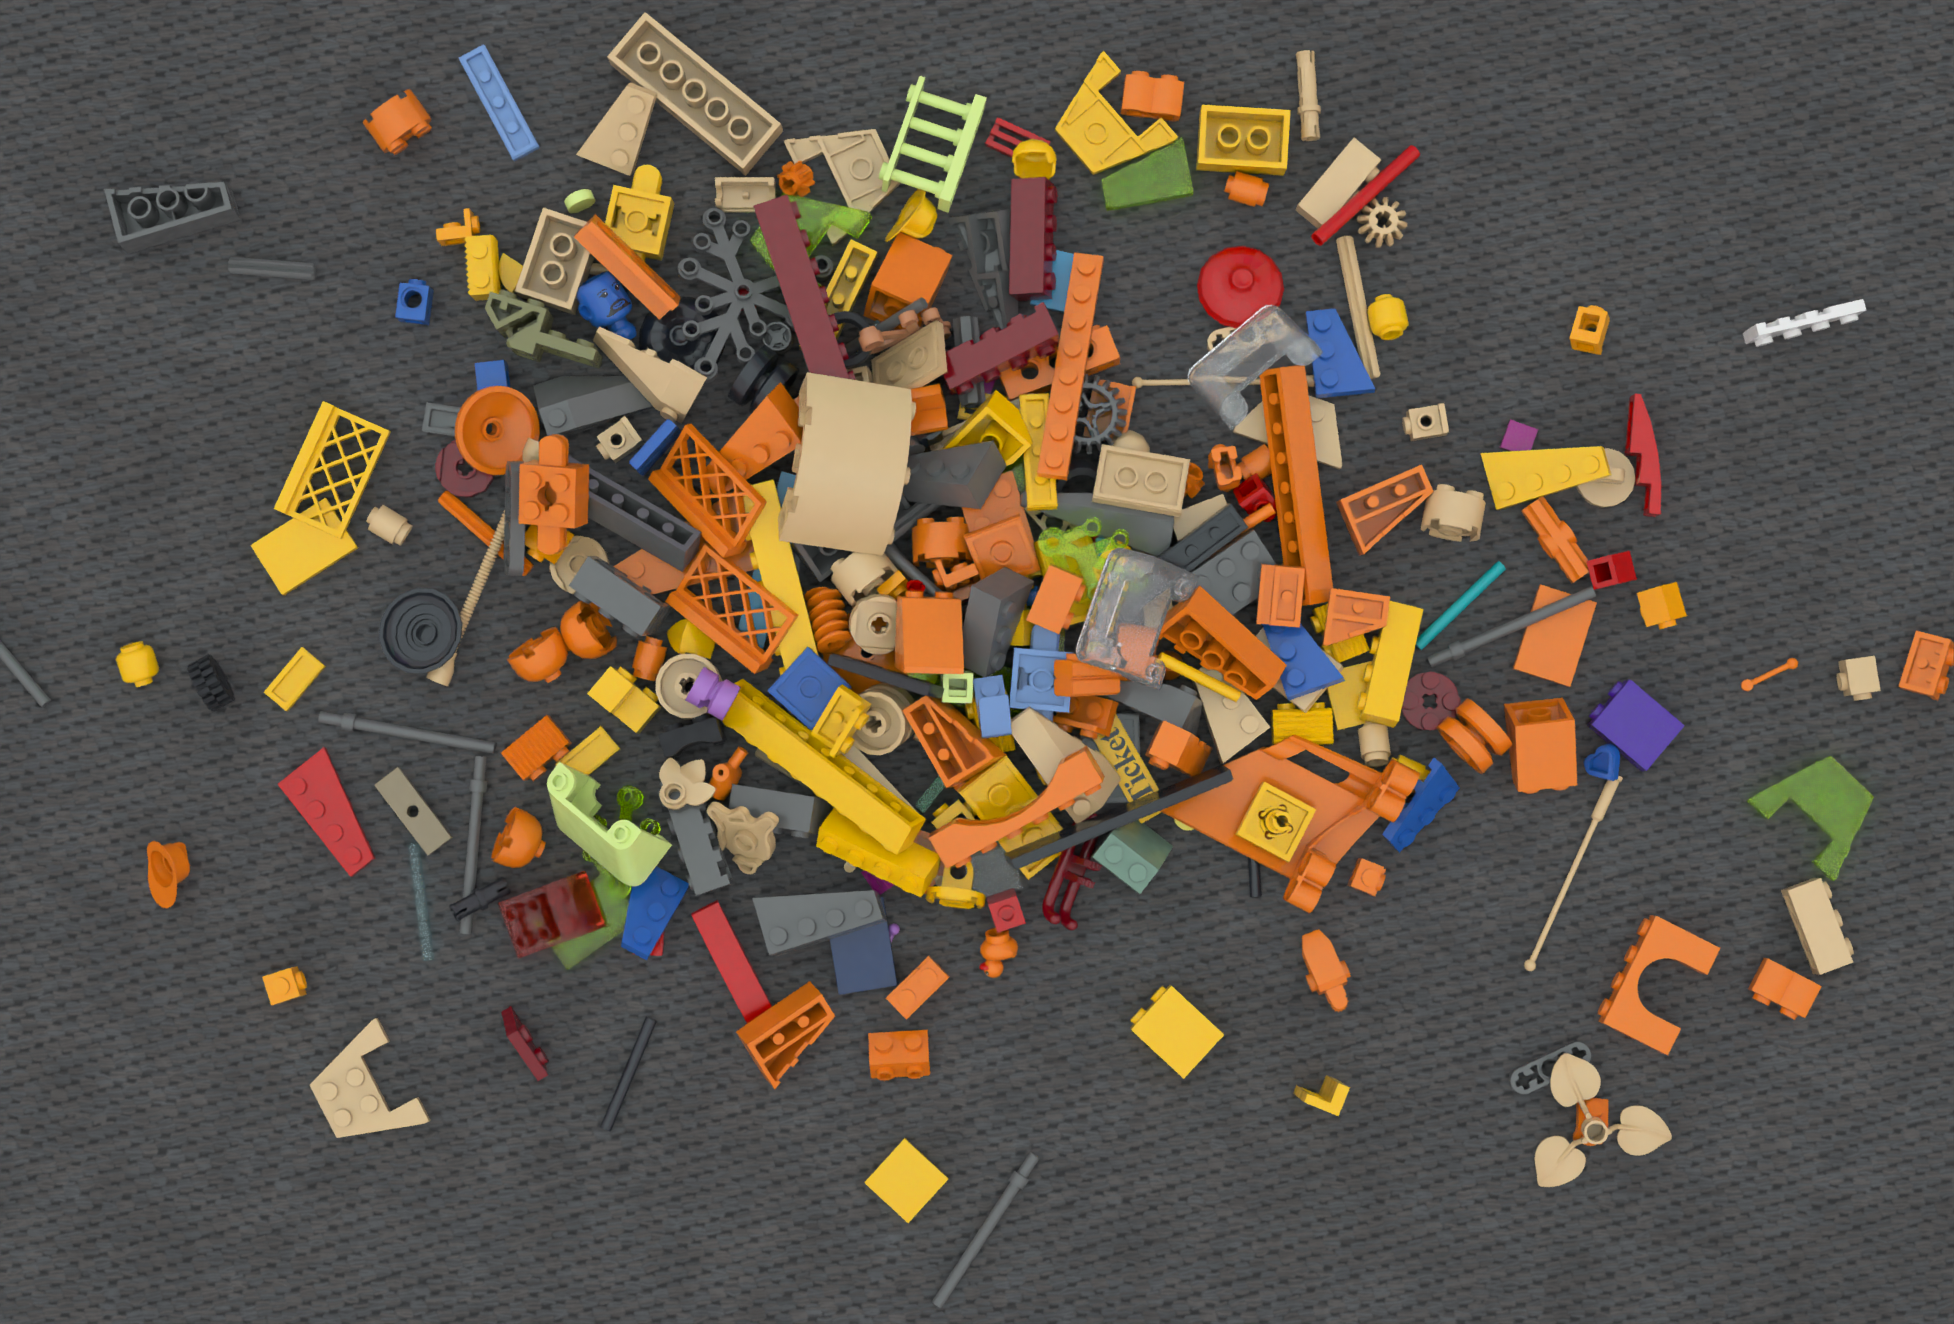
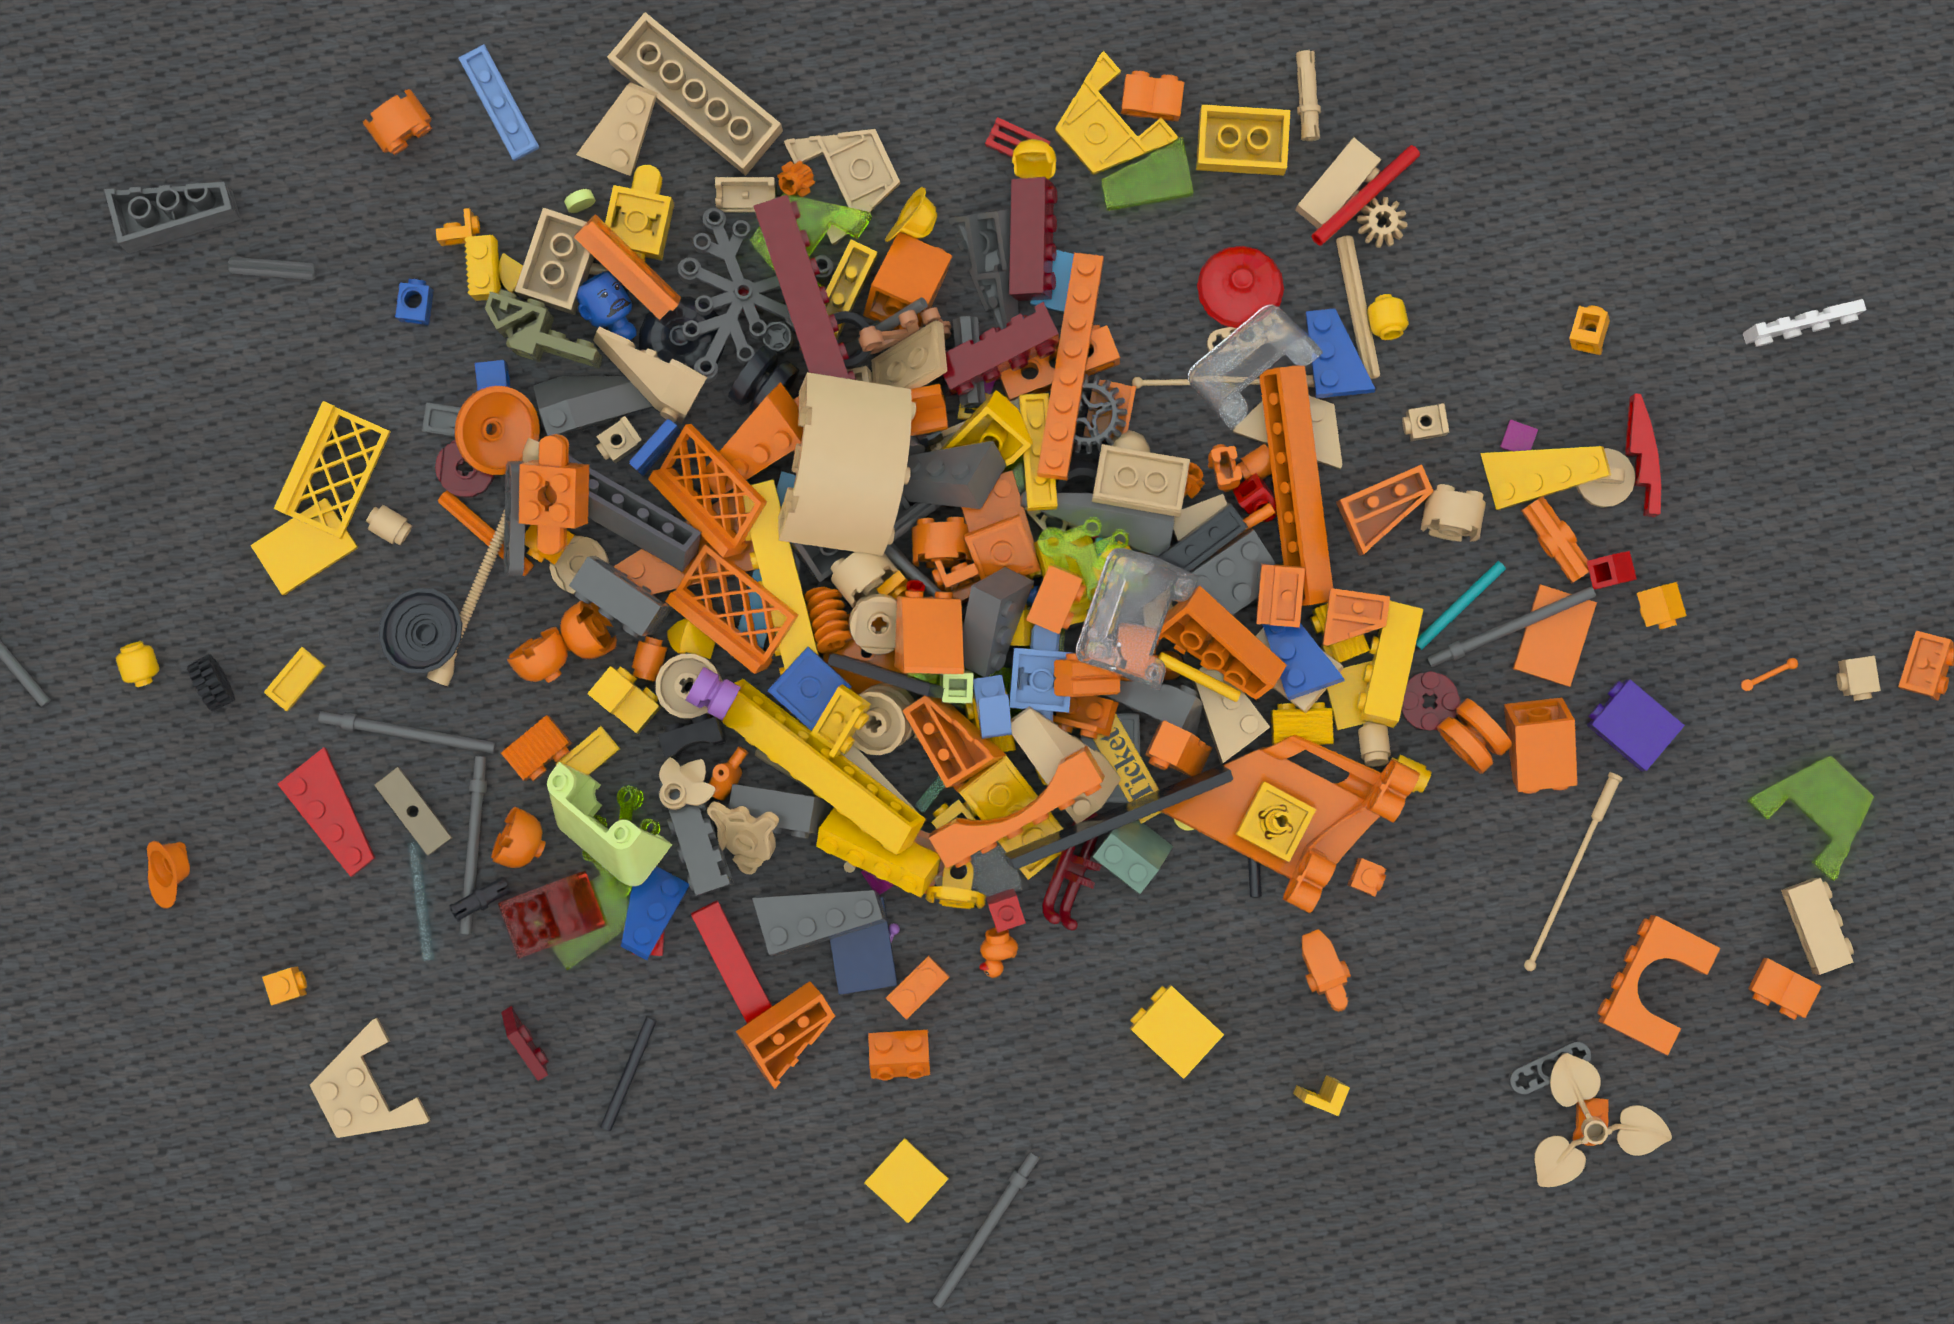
yellowish green fence [878,76,987,213] -> none
orange brick [1224,171,1269,207] -> none
blue wing [1382,758,1460,853] -> none
blue tile [1584,744,1620,781] -> none

